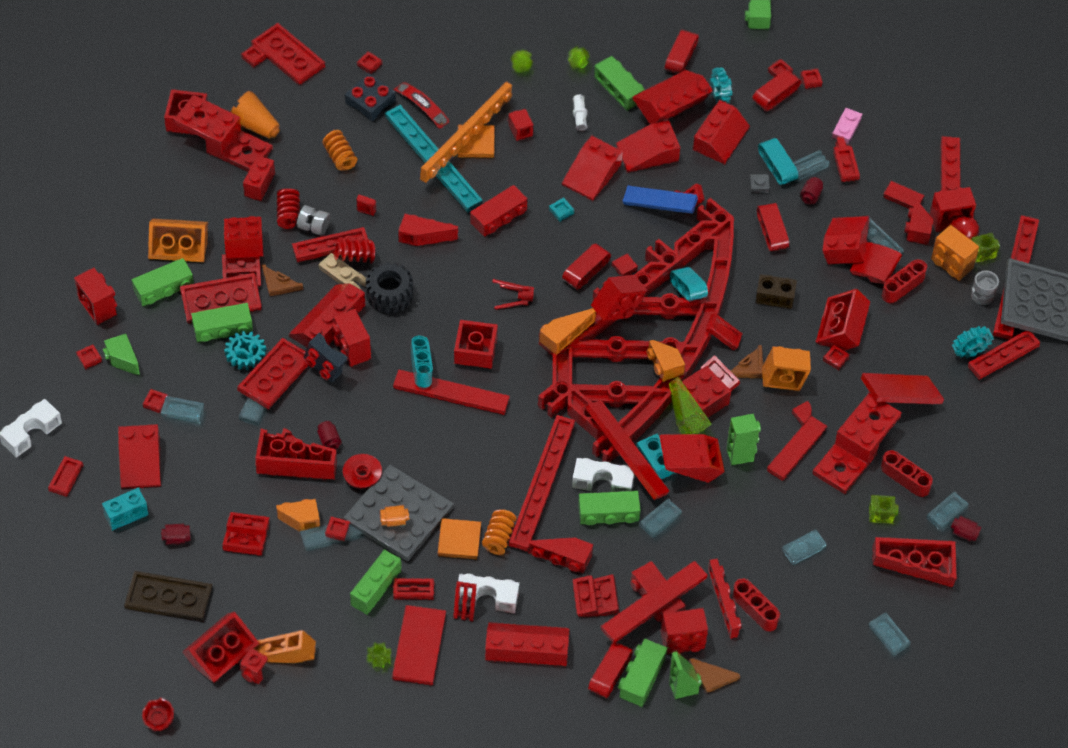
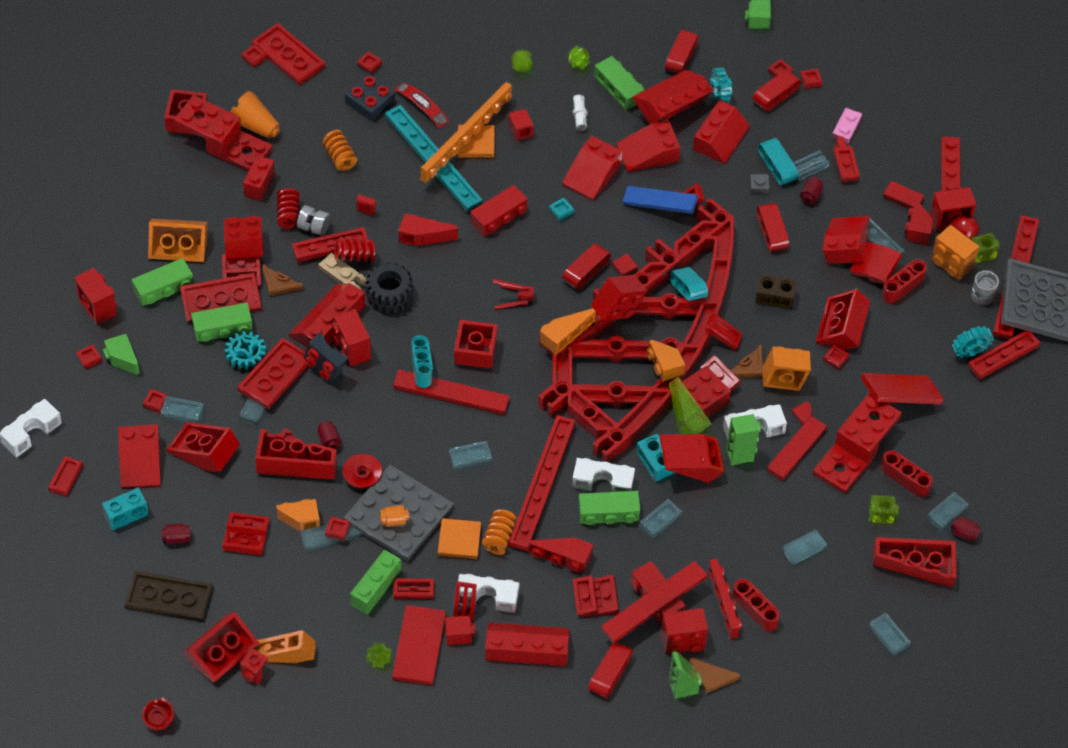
red tile [586,400,670,500] -> none
bright green brick [618,639,667,707] -> none
none -> red slope [166,422,240,472]
none -> red brick [445,616,475,645]
none -> clear light blue plate [449,440,492,469]
none -> white arch [723,404,787,440]

